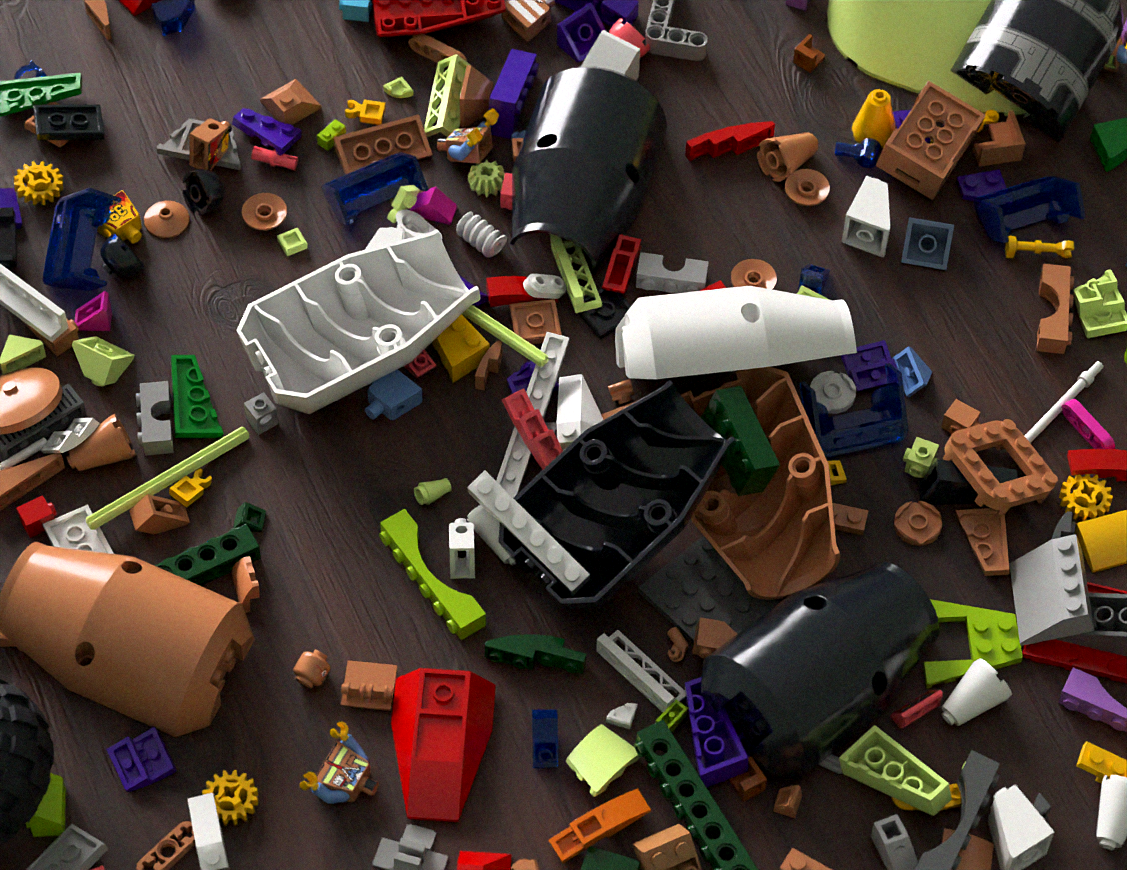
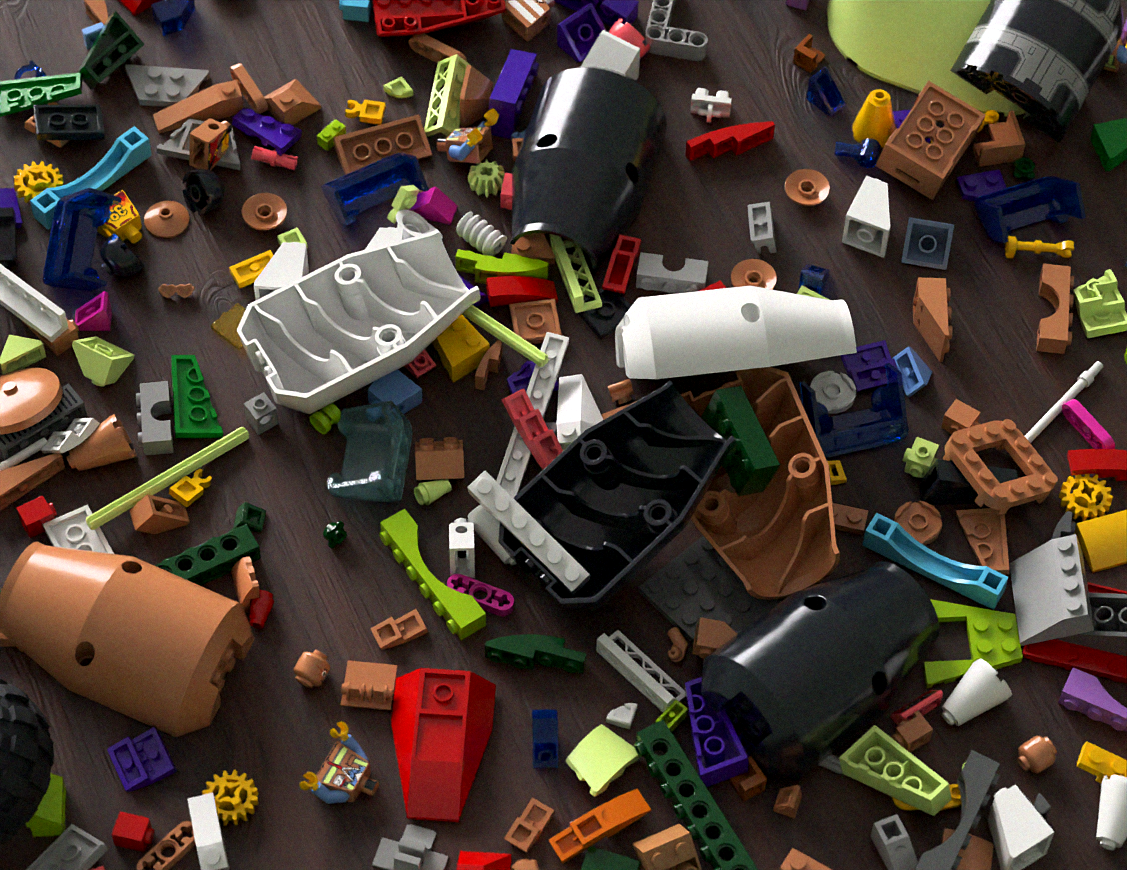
white plate [523,274,566,299] -> none
nougat cone [757,133,818,181] -> none
none -> medium azure arch [30,126,152,230]
none -> dark green wedge [77,11,145,90]
none -> light blue tile [82,22,104,49]
none -> red brick [112,811,154,852]
none -> light grey wing [125,65,210,107]
none -> nougat slope [153,80,243,133]
none -> nougat piece [158,284,195,298]
none -> clear yellow piece [210,303,246,350]
none -> nougat beam [229,63,268,114]
none -> yellow plate [229,250,274,289]
none -> red cone [249,590,275,628]
none -> white slope [254,242,309,300]
none -> lime wheel [309,403,343,434]
none -> dark green plate [323,521,347,548]
none -> clear light blue windscreen [327,400,412,503]
none -> nougat slope [370,609,429,650]
none -> nougat slope [415,437,464,480]
none -> dark pink beam [447,574,514,616]
none -> lime slope [455,249,549,284]
none -> nougat slope [504,797,555,853]
none -> nougat wing [511,233,555,264]
none -> white hips [690,88,732,123]
none -> light grey hinge [747,202,777,253]
none -> clear blue slope [806,67,846,116]
none -> medium azure arch [862,512,1009,610]
none -> nougat brick [891,711,933,752]
none -> nougat slope [913,277,952,362]
none -> dark green plate [1013,158,1035,179]
none -> nougat head [1017,736,1057,774]

